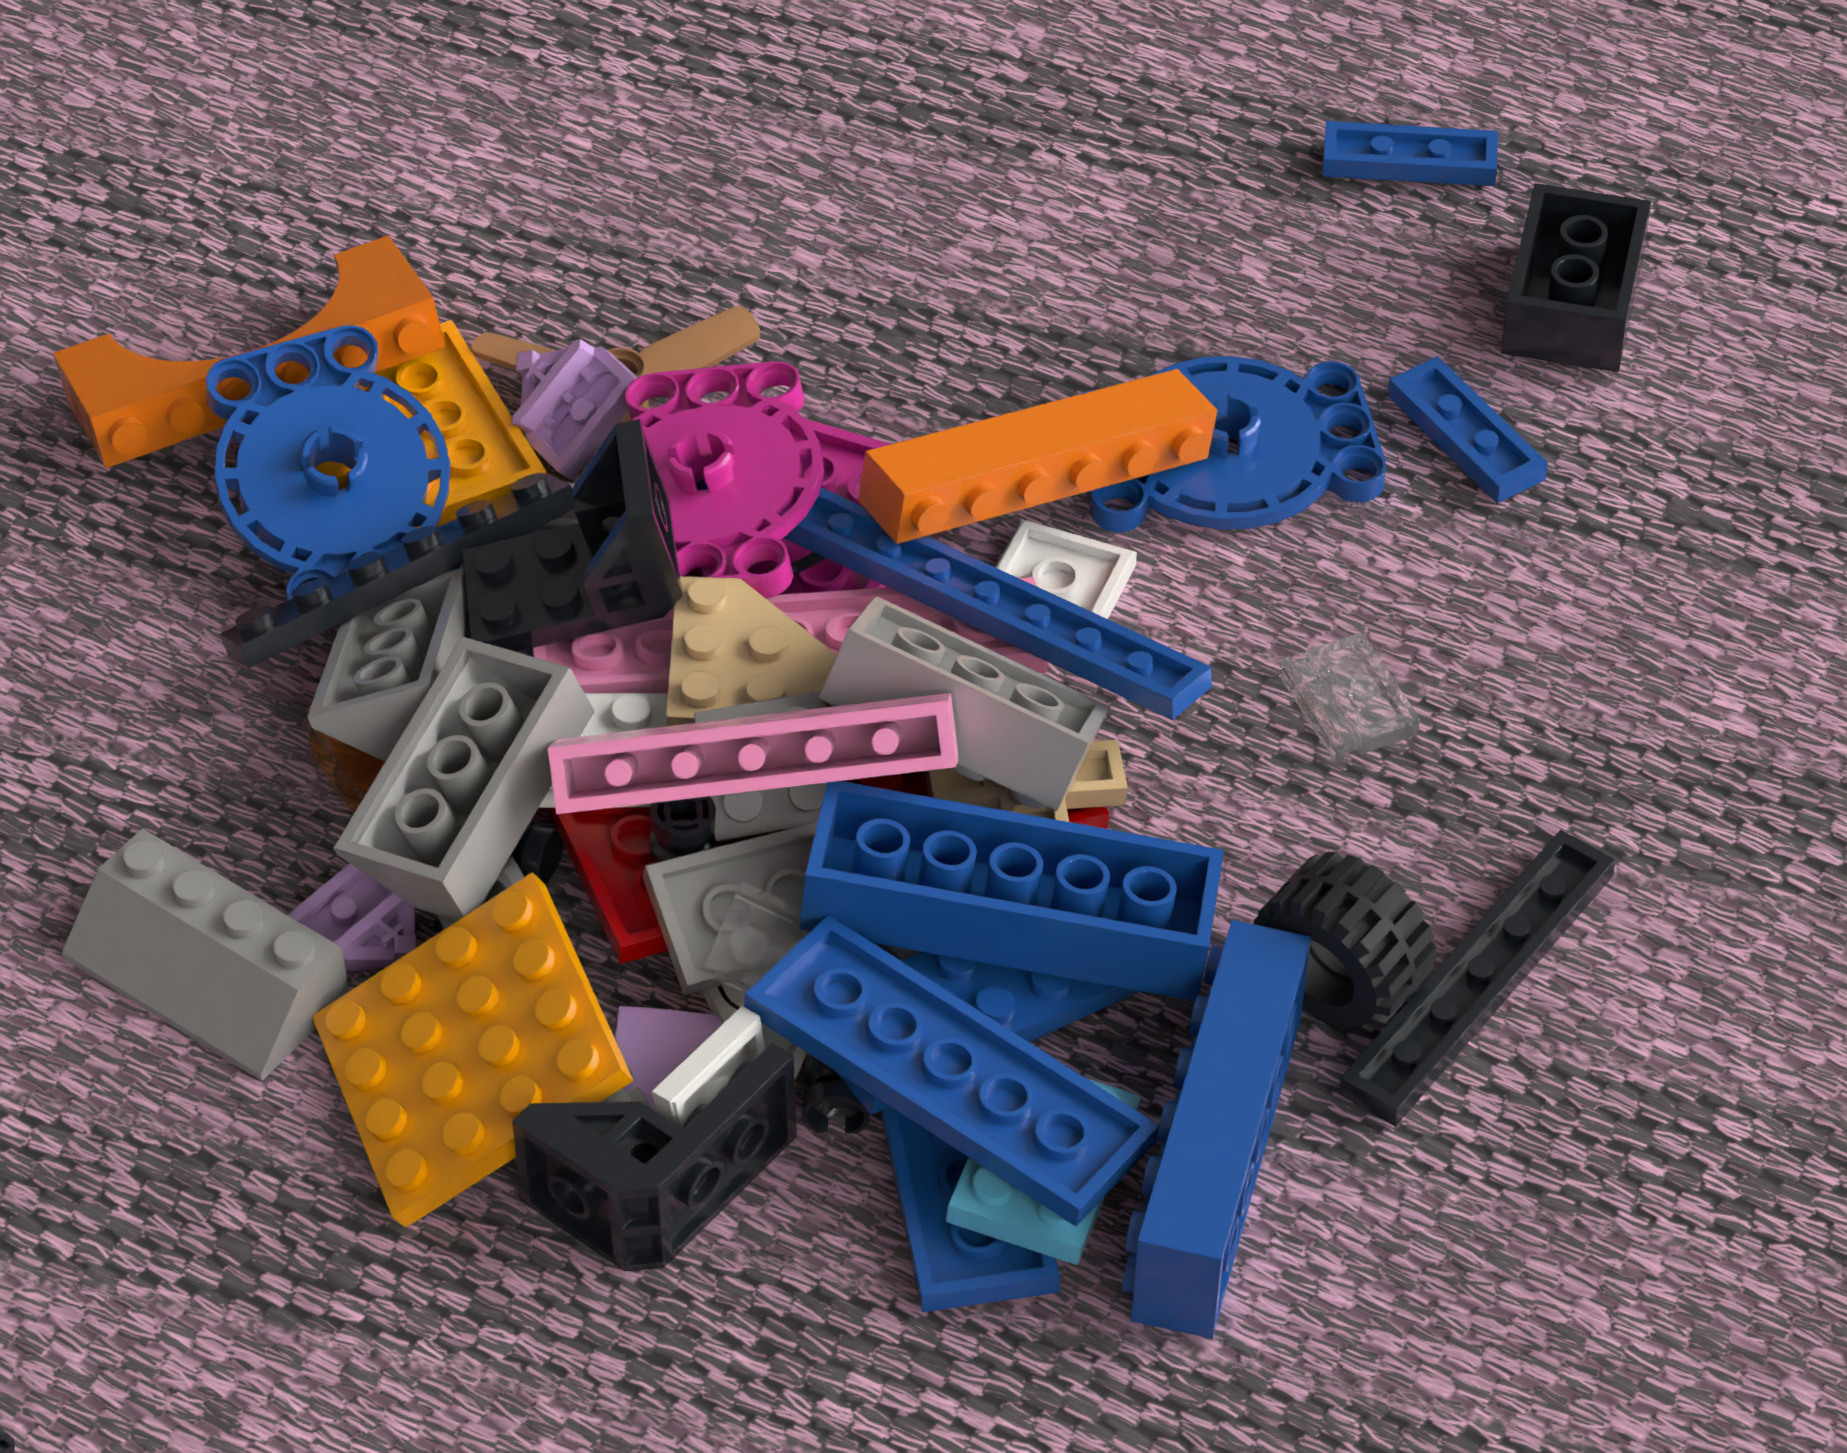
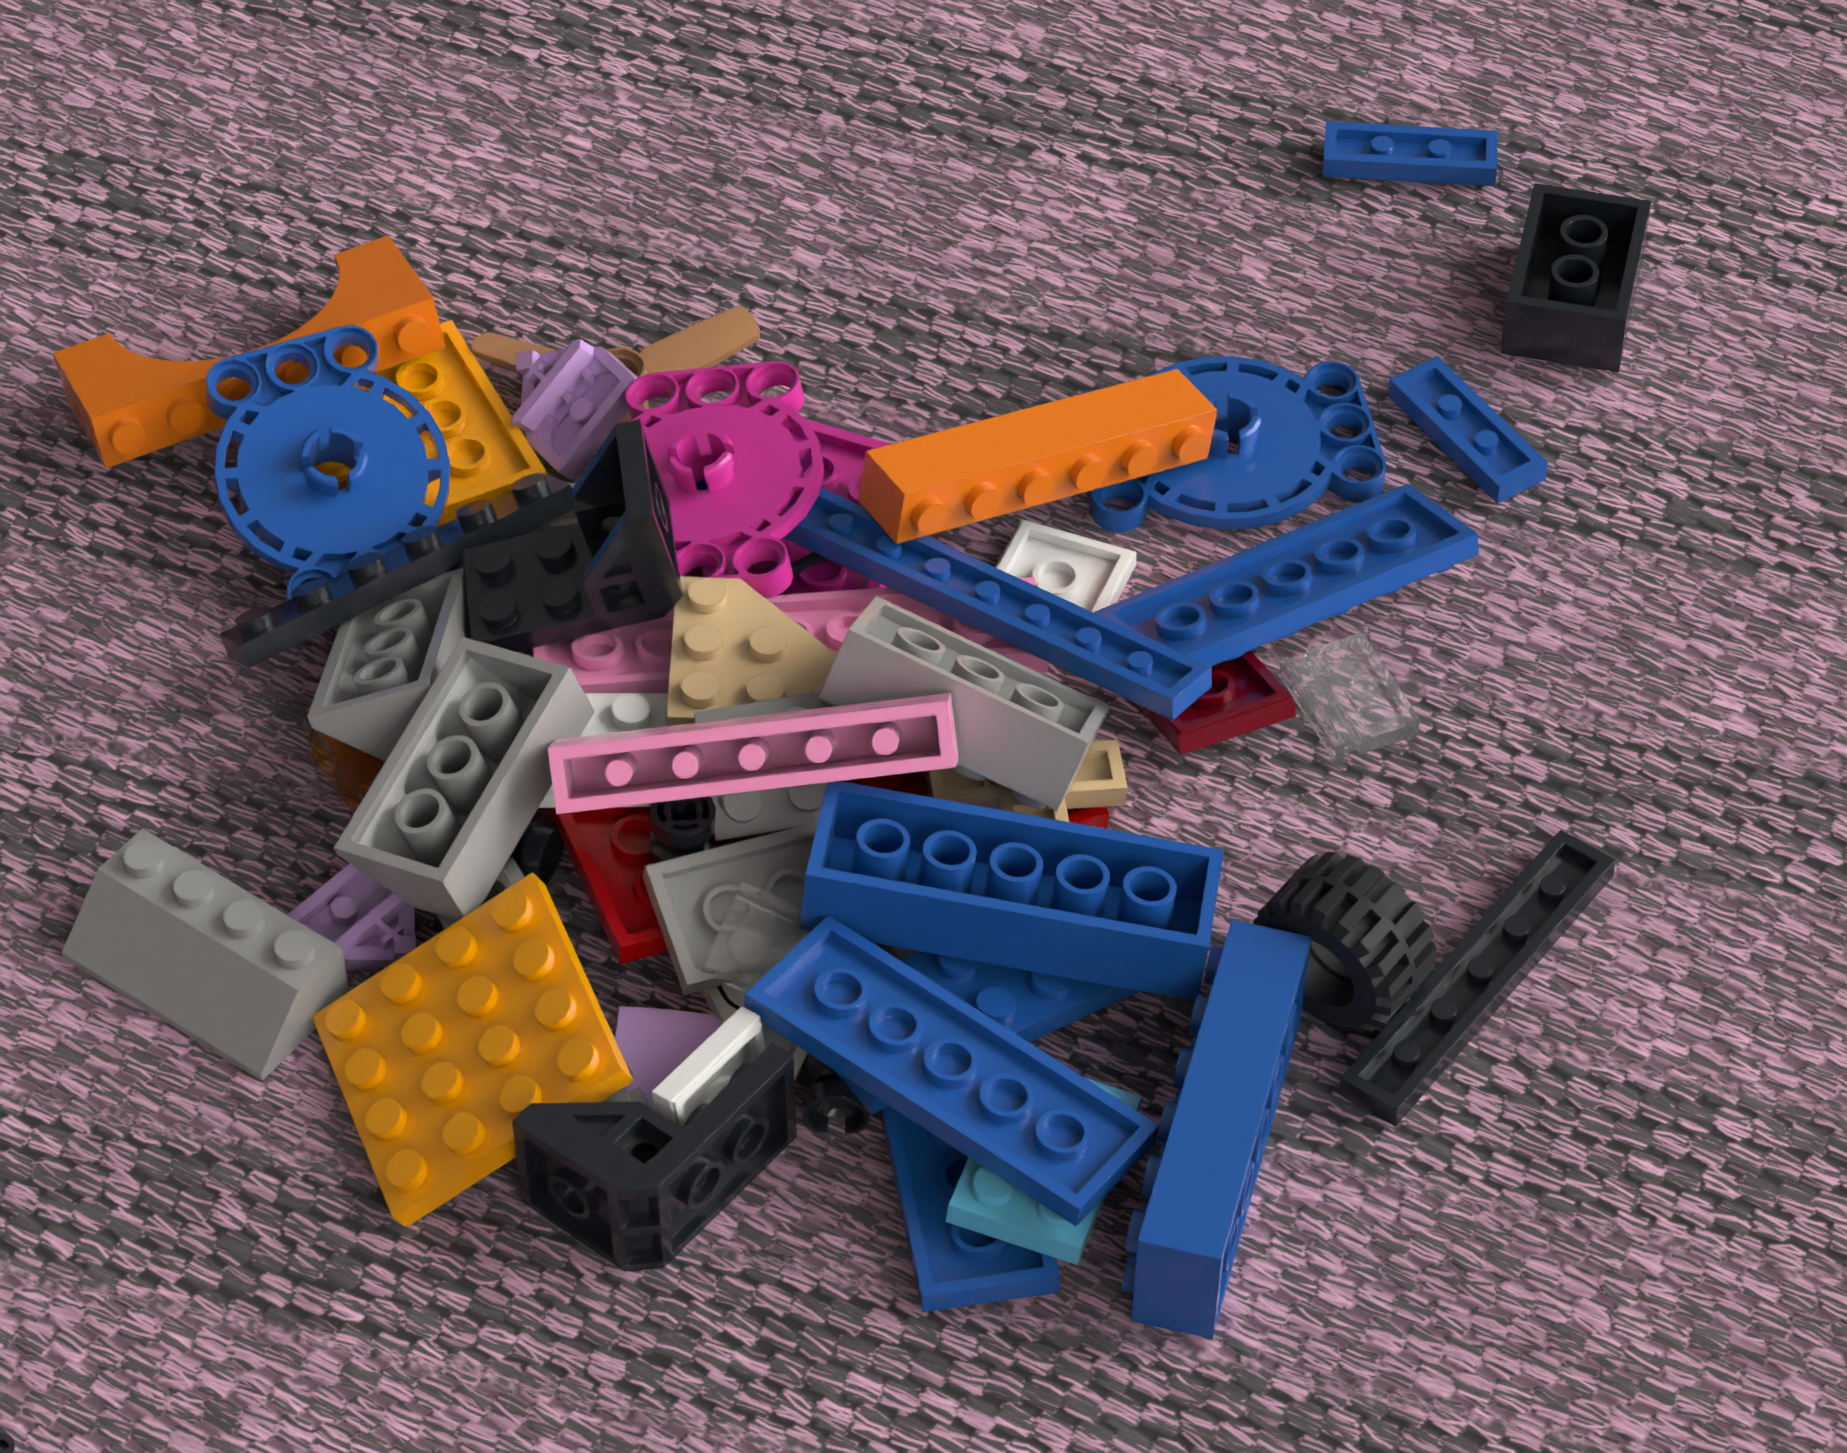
none -> blue plate [1094,483,1479,666]
none -> dark red plate [1136,650,1296,755]

